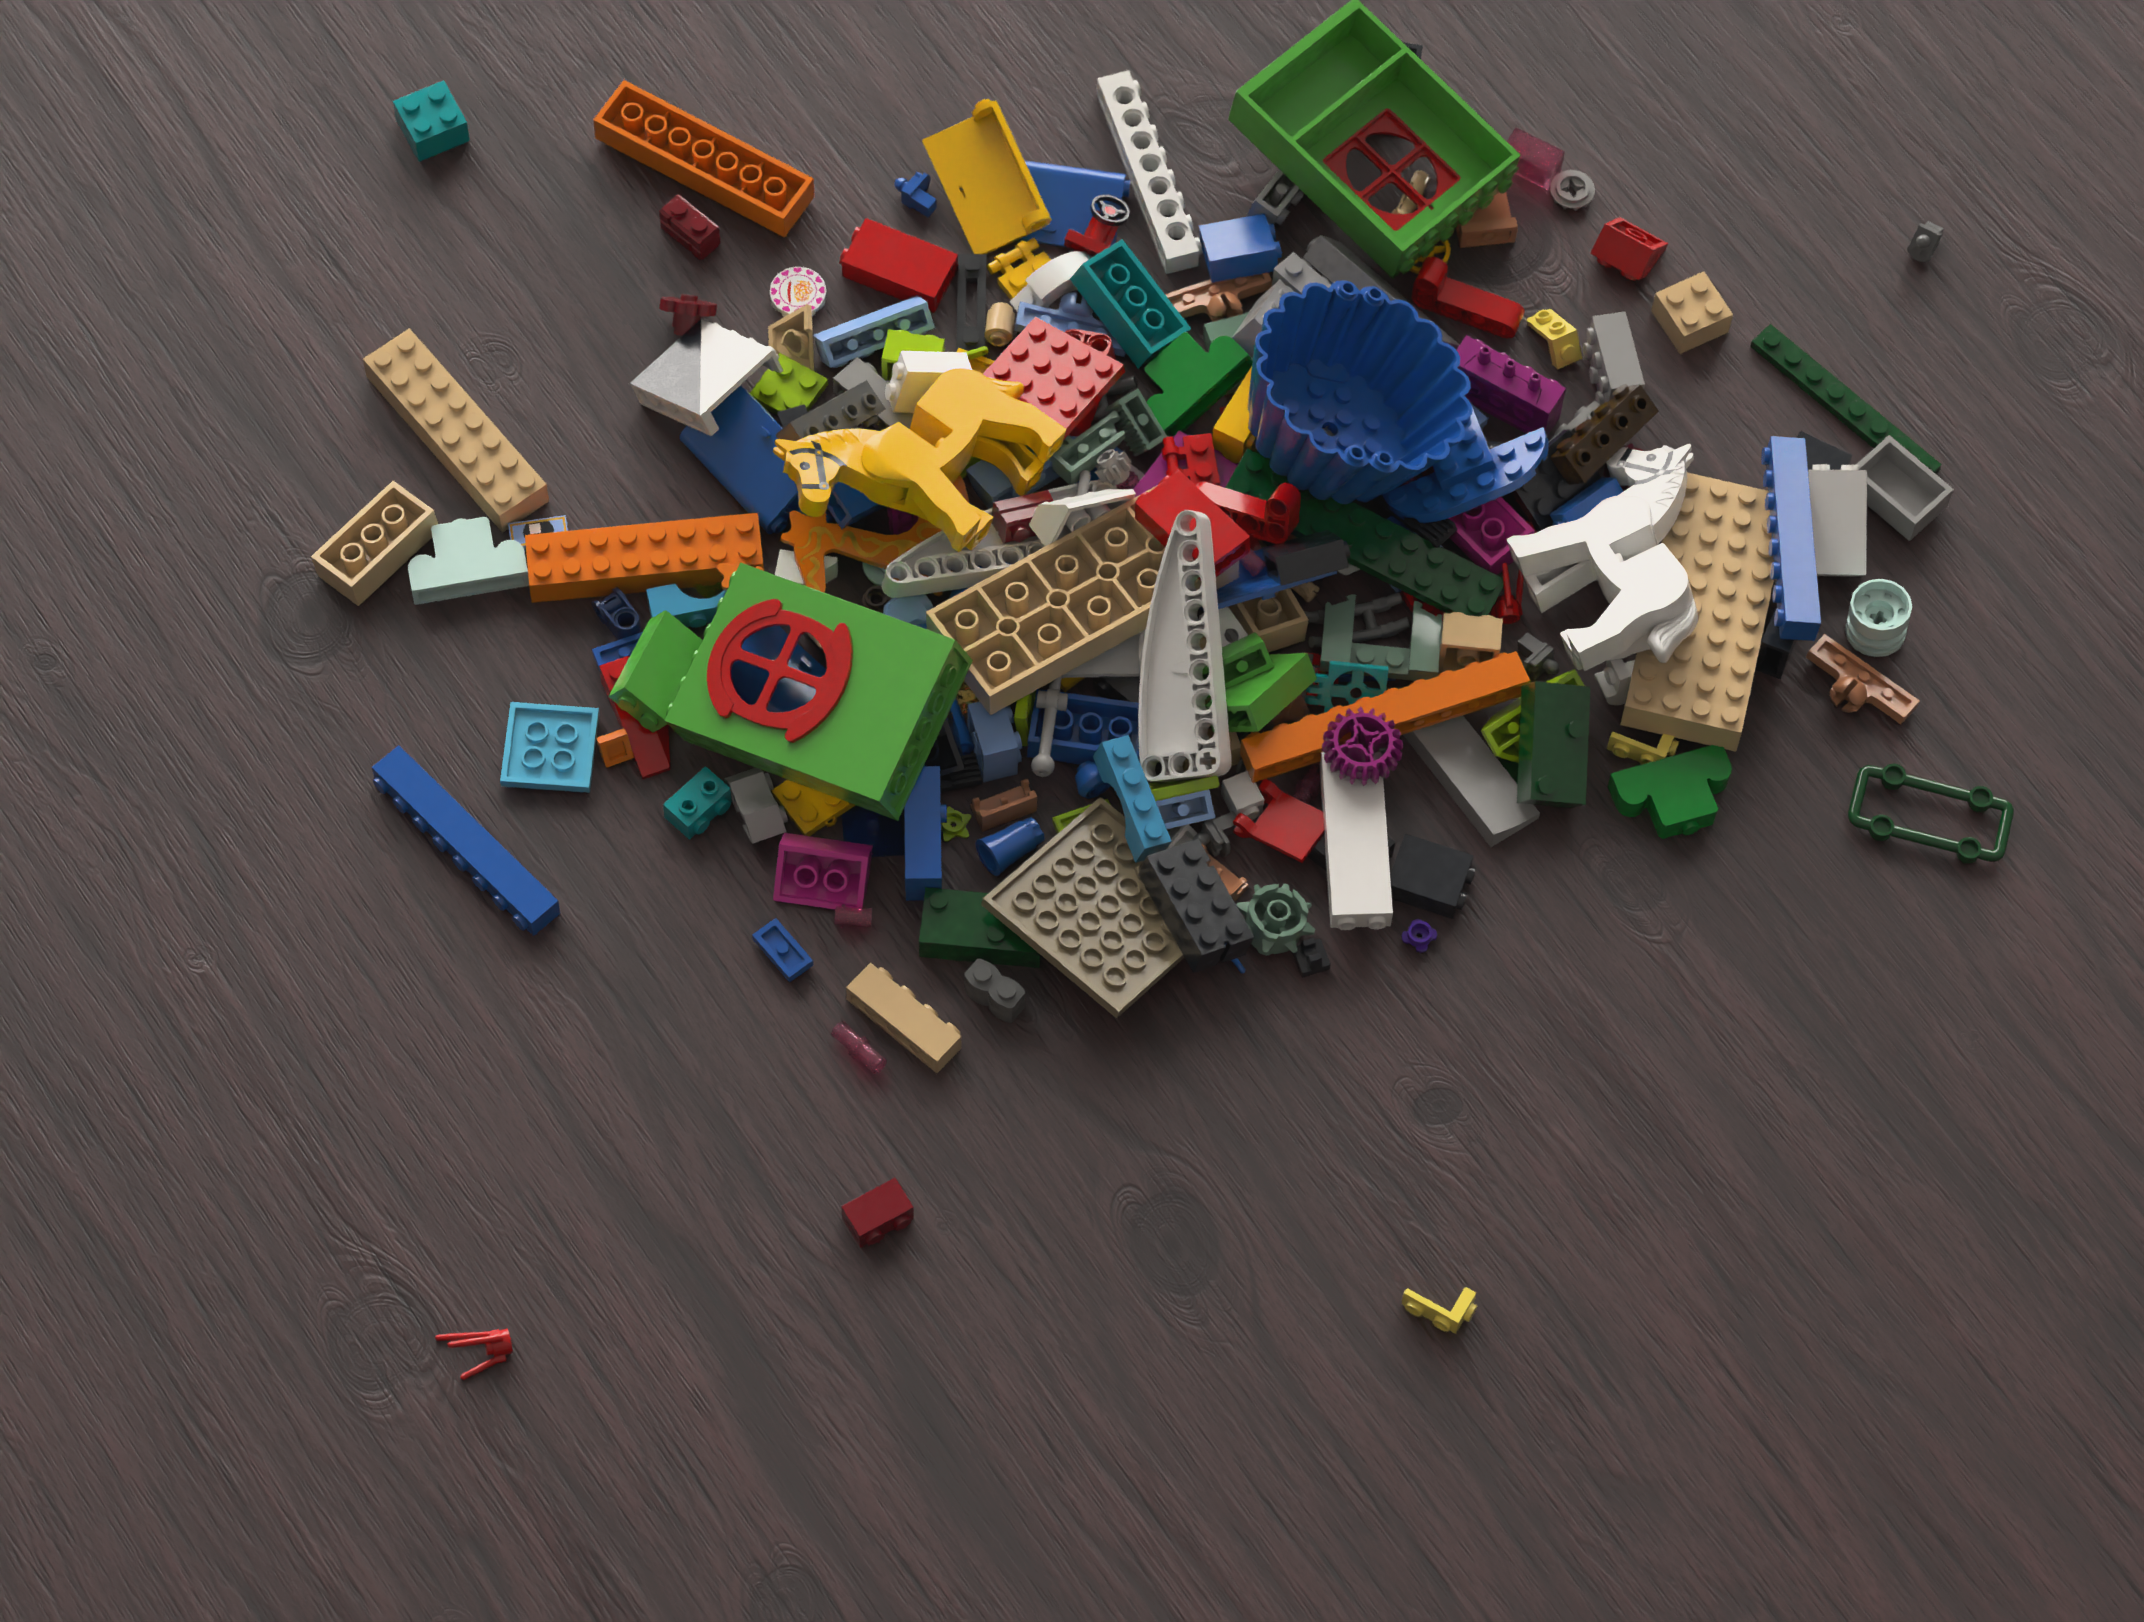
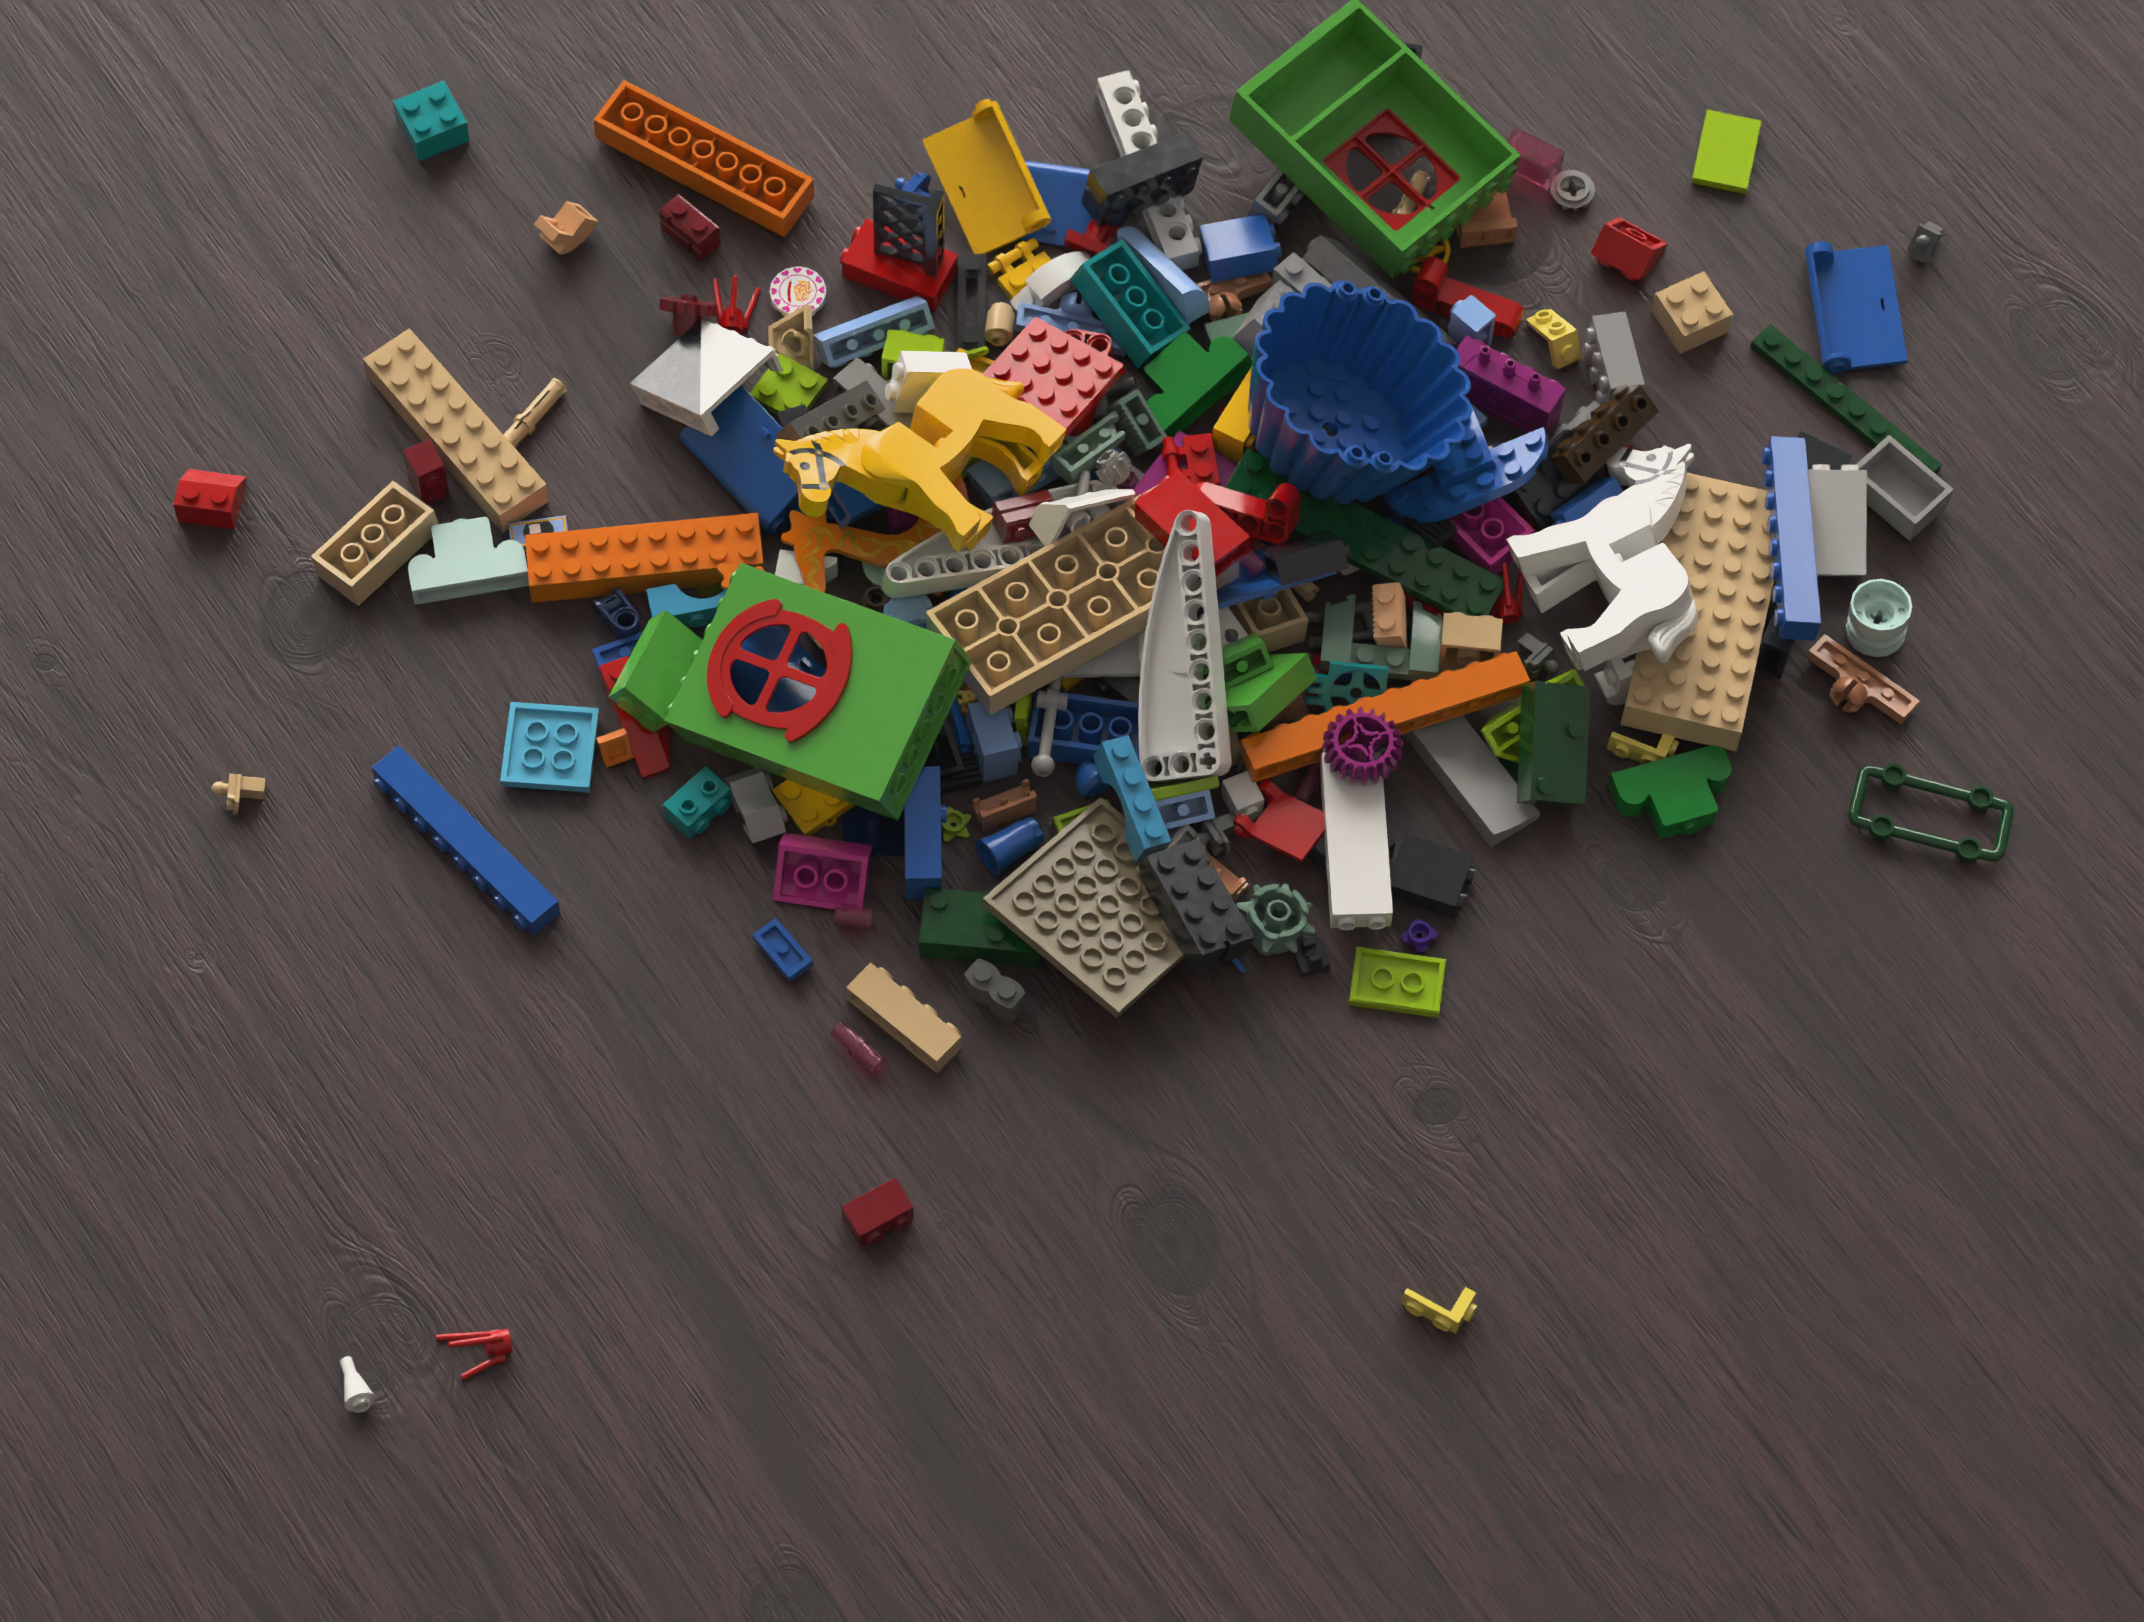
none -> red slope [173,469,247,529]
none -> tan piece [211,774,265,815]
none -> white cone [340,1357,375,1413]
none -> dark red brick [403,439,449,505]
none -> tan pin [503,378,567,448]
none -> light nougat brick [534,201,599,254]
none -> red plant [712,275,761,335]
none -> black fence [873,184,945,277]
none -> black piece [1081,132,1203,228]
none -> light blue brick [1117,227,1210,324]
none -> lime tile [1349,947,1446,1018]
none -> light nougat brick [1371,582,1407,648]
none -> light blue brick [1448,294,1496,346]
none -> lime tile [1691,110,1761,194]
none -> blue door [1804,241,1908,374]

